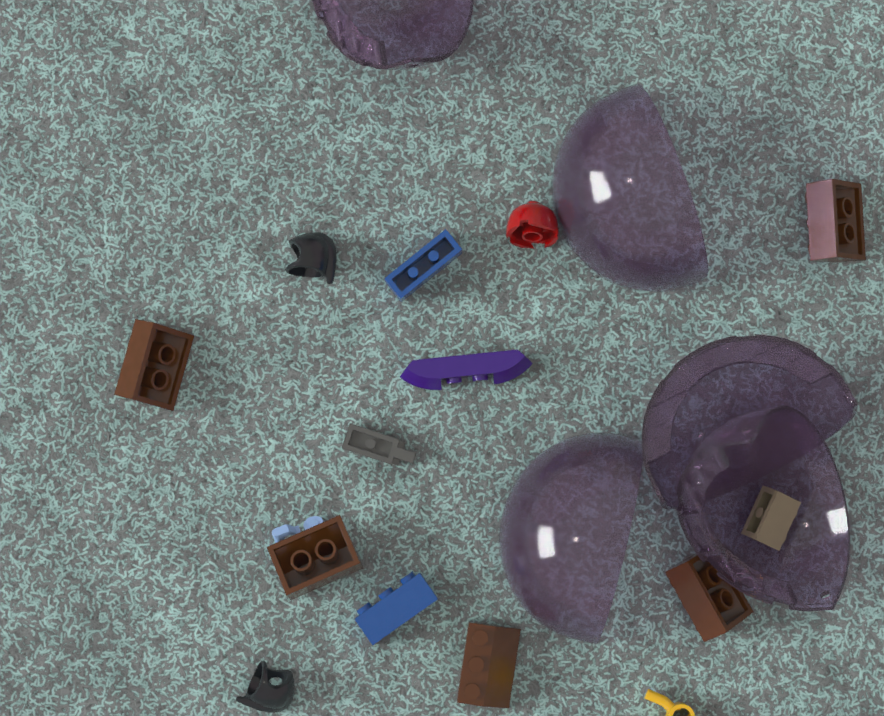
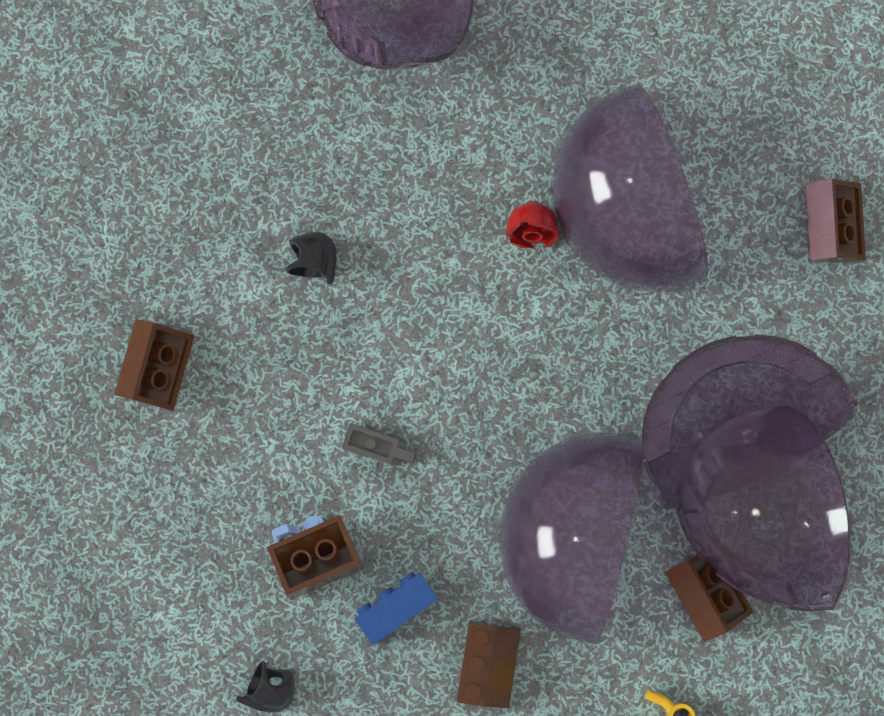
blue brick [384,229,462,302] -> none
dark purple brick [400,350,533,390] -> none
dark tan brick [741,485,801,551] -> none

